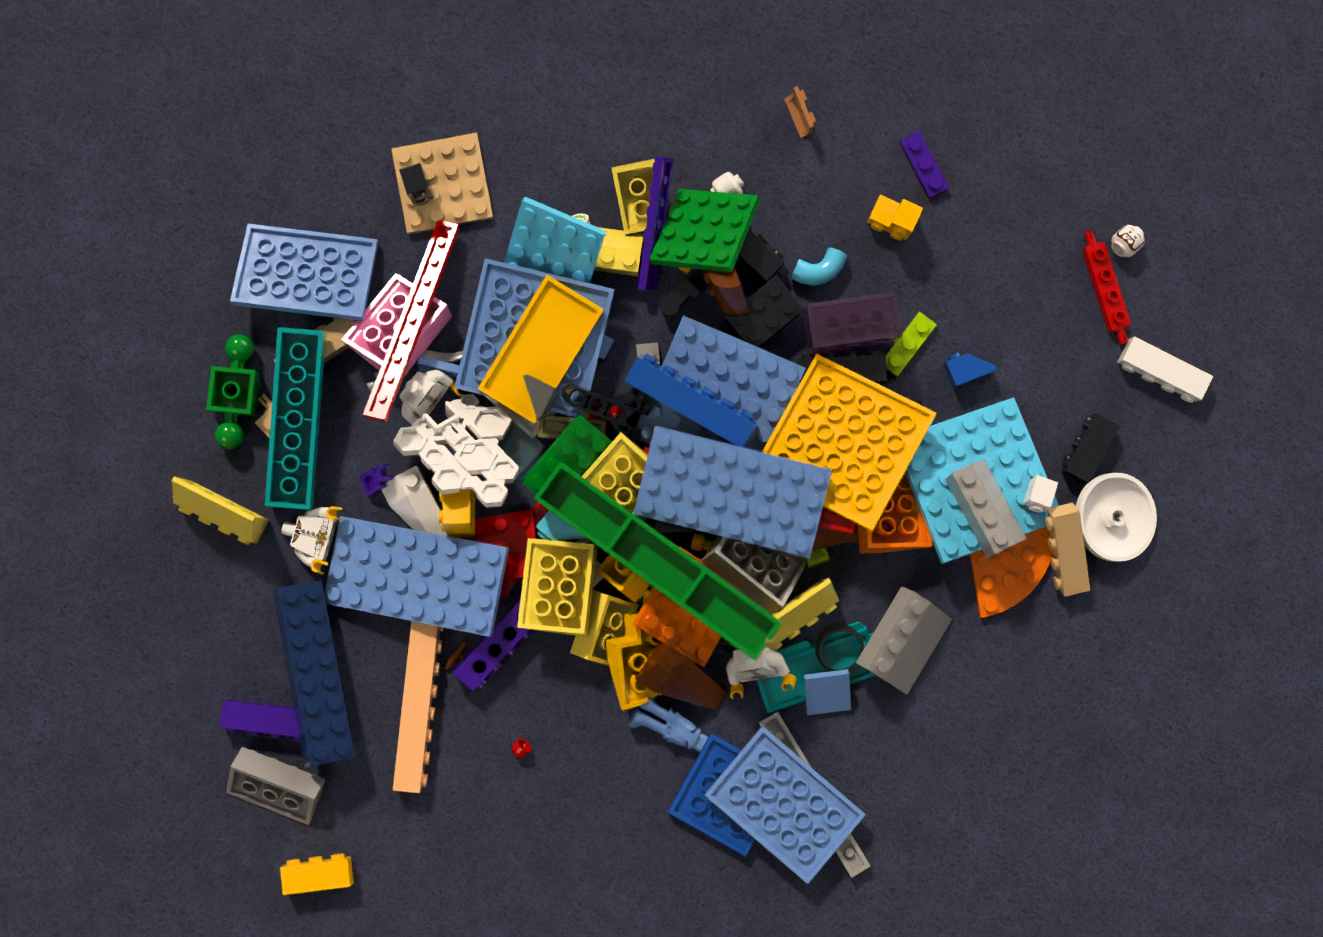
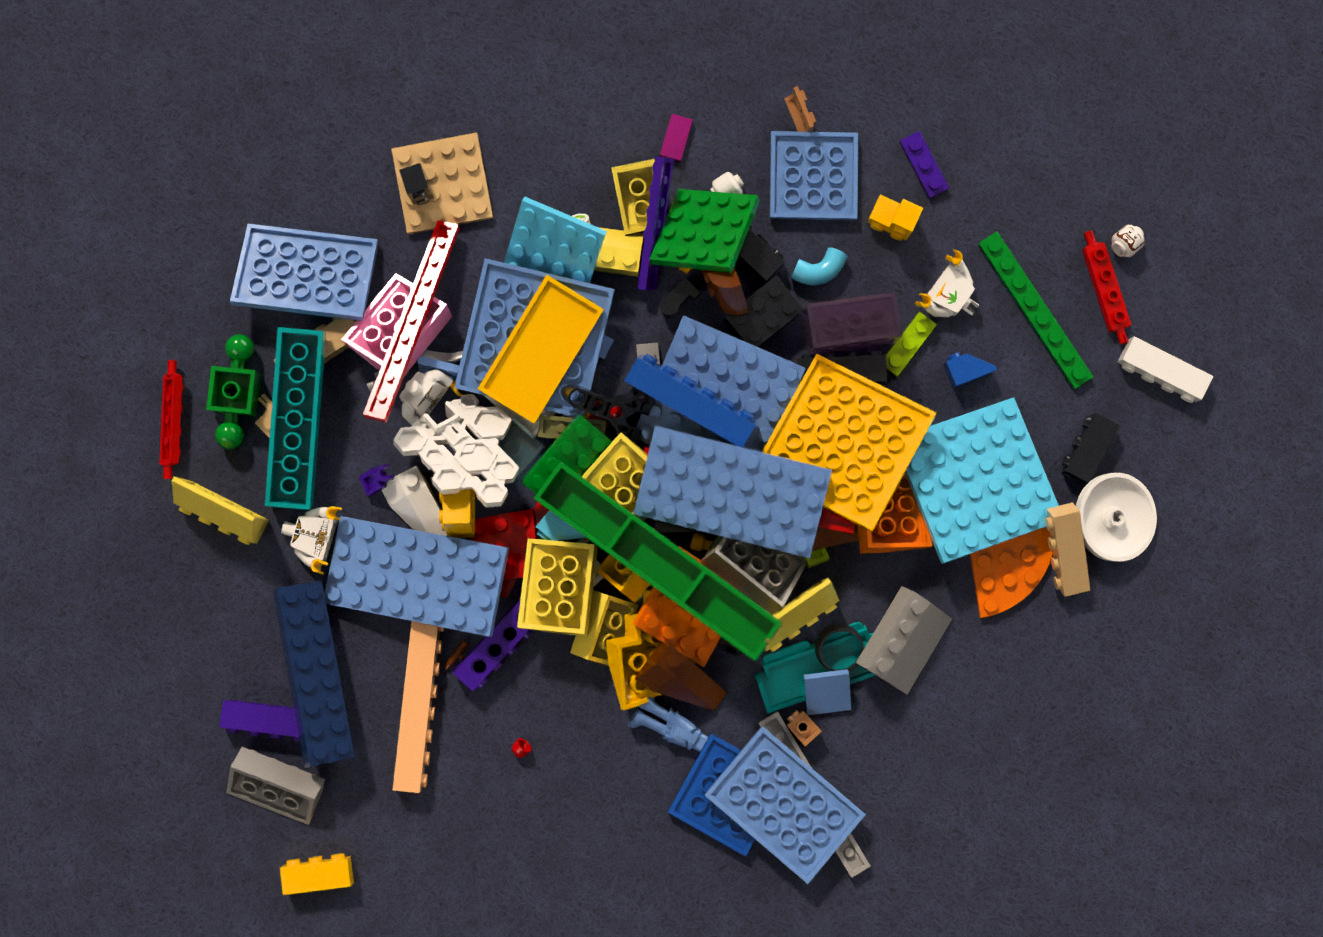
dark grey slope [523,374,560,420] -> none
white torso [726,647,796,699] -> none
light grey slope [945,460,1027,559] -> none
white brick [1023,475,1058,513] -> none
none -> red plate [159,360,184,479]
none -> magenta tile [660,114,693,162]
none -> medium blue plate [770,131,858,220]
none -> medium nougat brick [786,710,822,746]
none -> white torso [915,249,979,317]
none -> green plate [978,232,1093,389]

